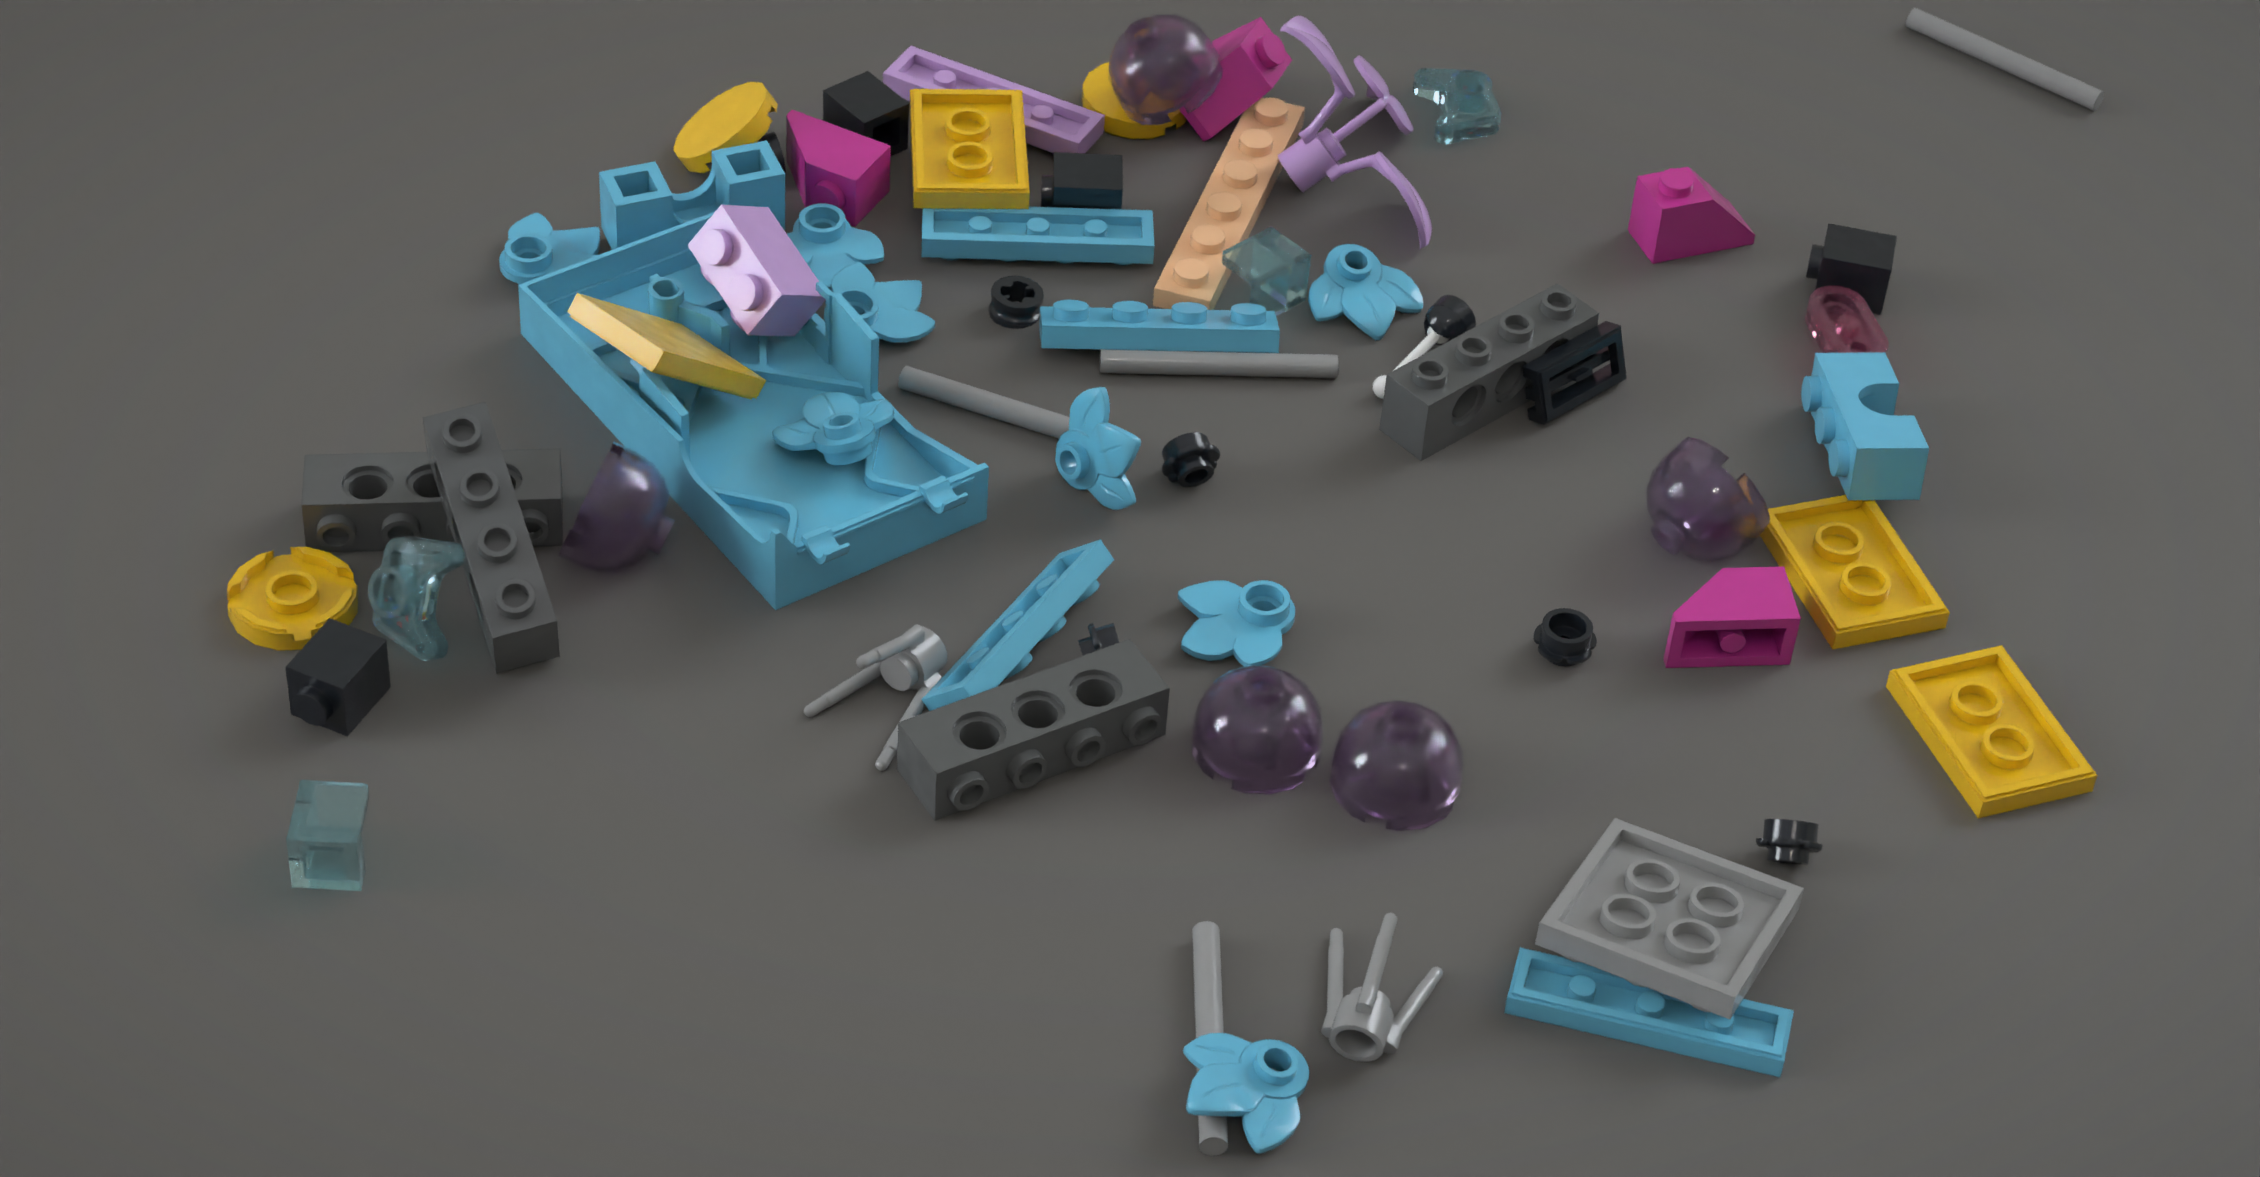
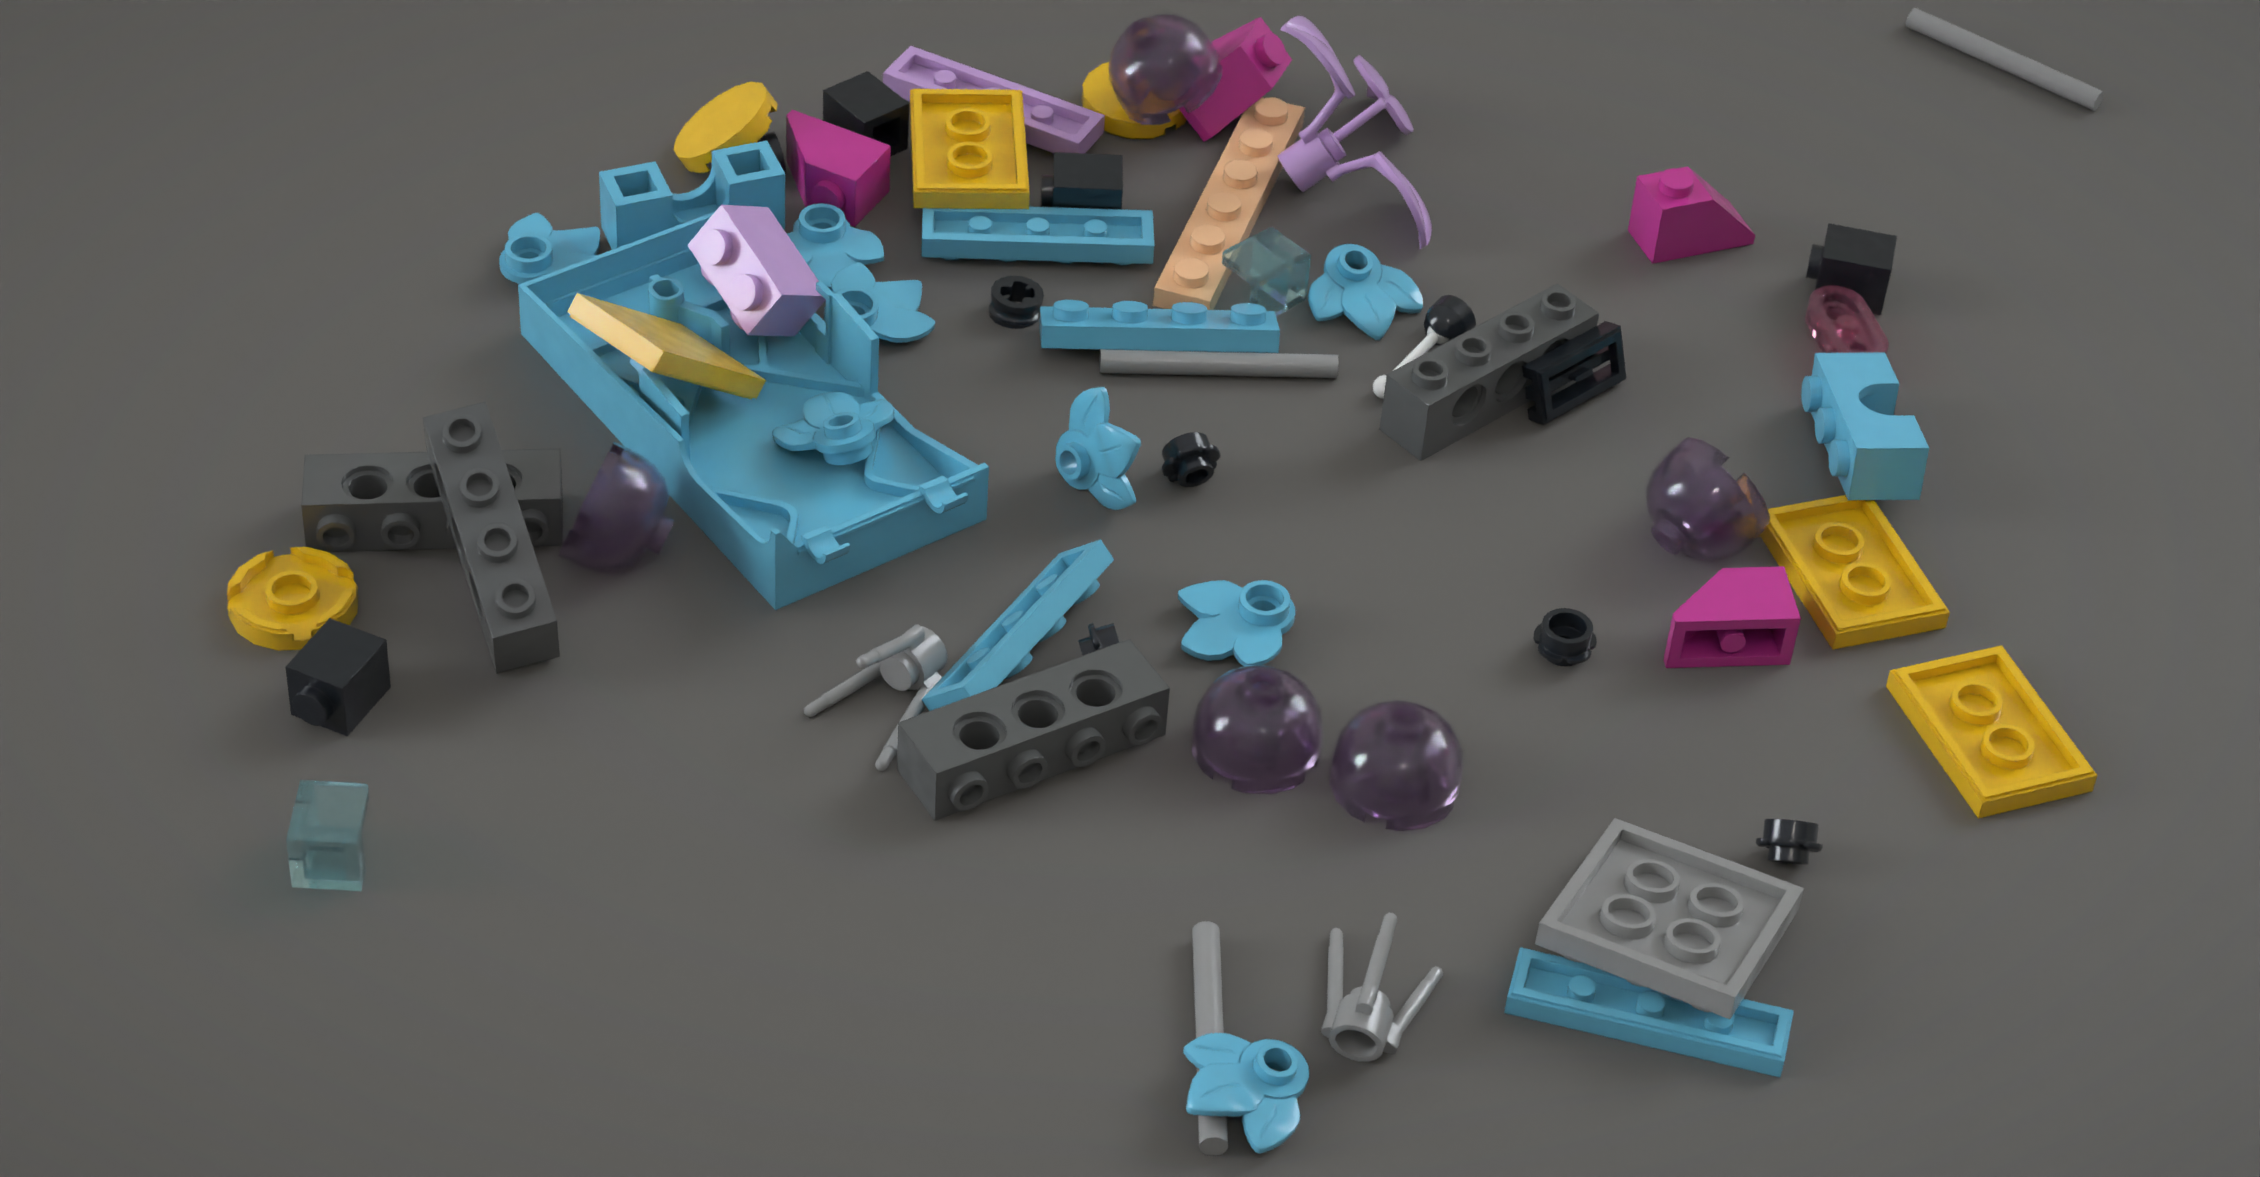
clear light blue piece [368,536,465,661] -> none
light grey bar [898,366,1070,439] -> none
clear light blue piece [1413,68,1502,144] -> none

